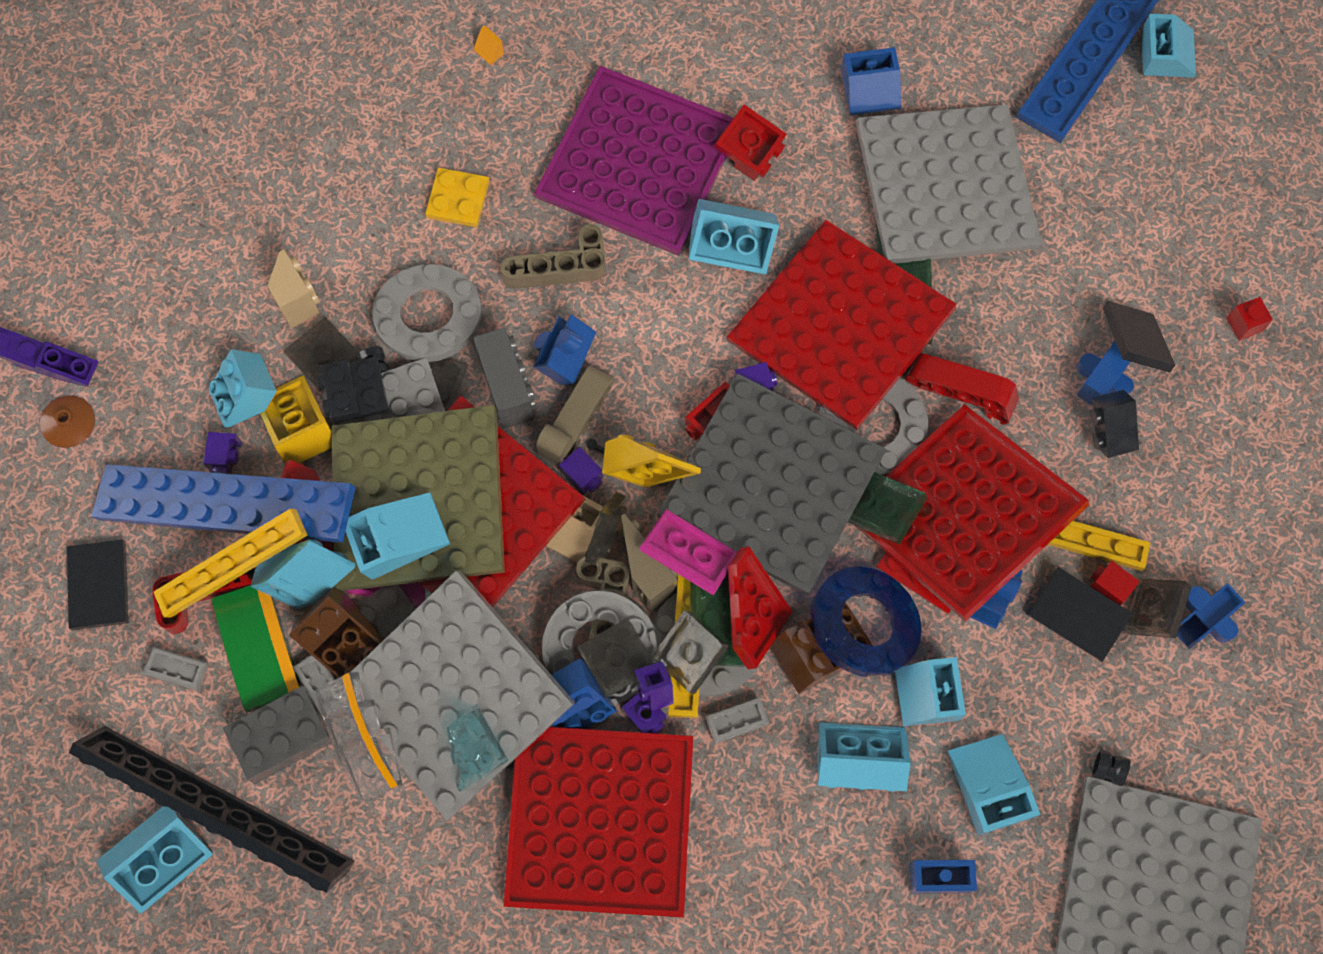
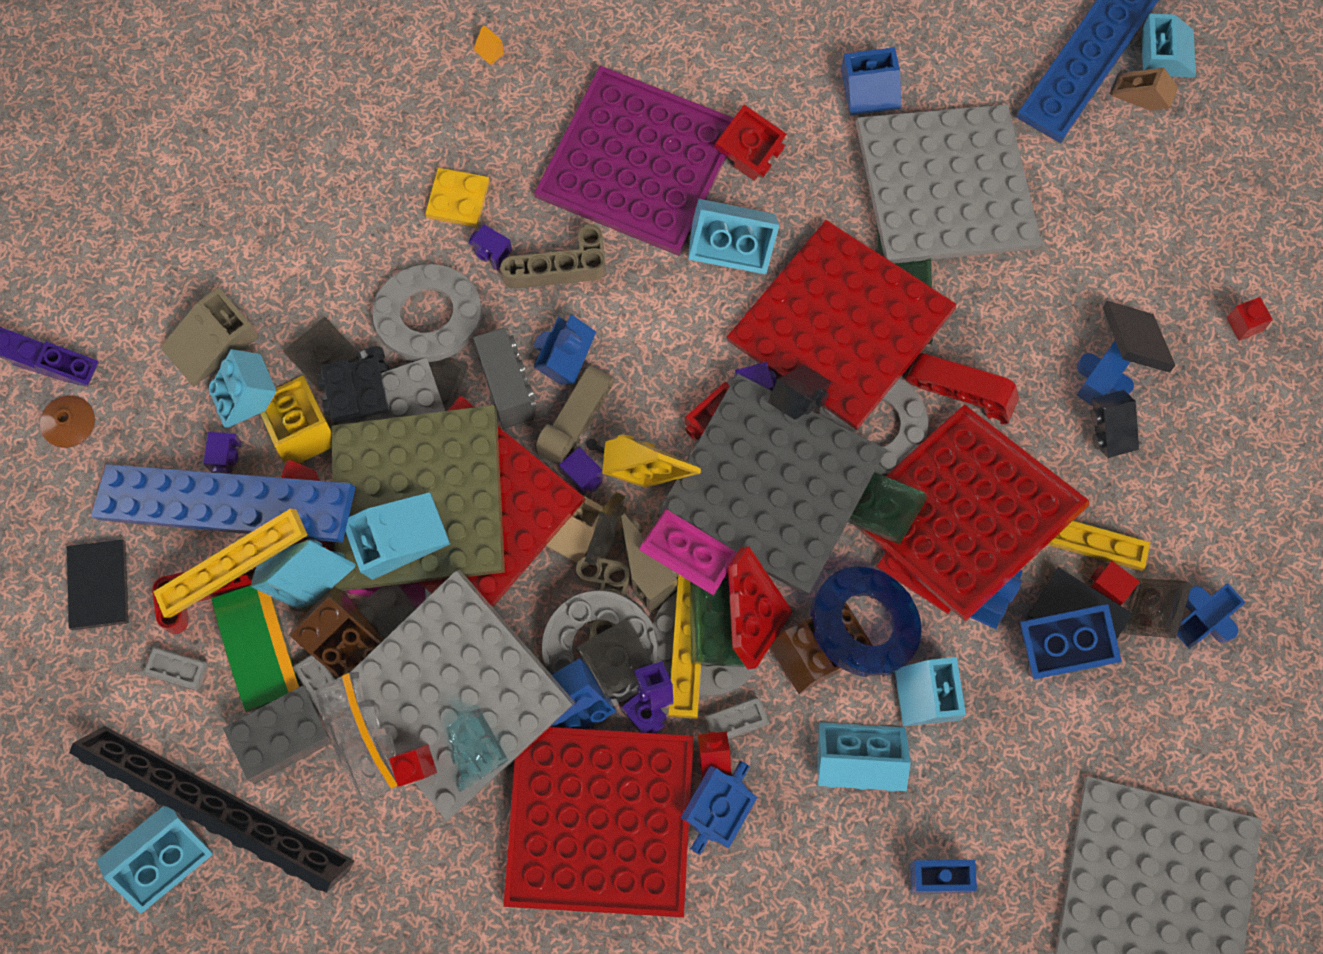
tan slope [268,249,320,328] -> none
clear smoke plate [652,610,729,694] -> none
medium azure slope [947,734,1040,836] -> none
black wheel [1092,749,1131,787] -> none
none -> dark tan slope [160,287,258,387]
none -> red brick [389,744,437,787]
none -> dark purple brick [469,224,512,271]
none -> blue plate [681,761,758,855]
none -> red brick [698,731,732,779]
none -> black brick [768,365,831,420]
none -> blue brick [1019,604,1122,679]
none -> medium nougat slope [1111,67,1178,110]

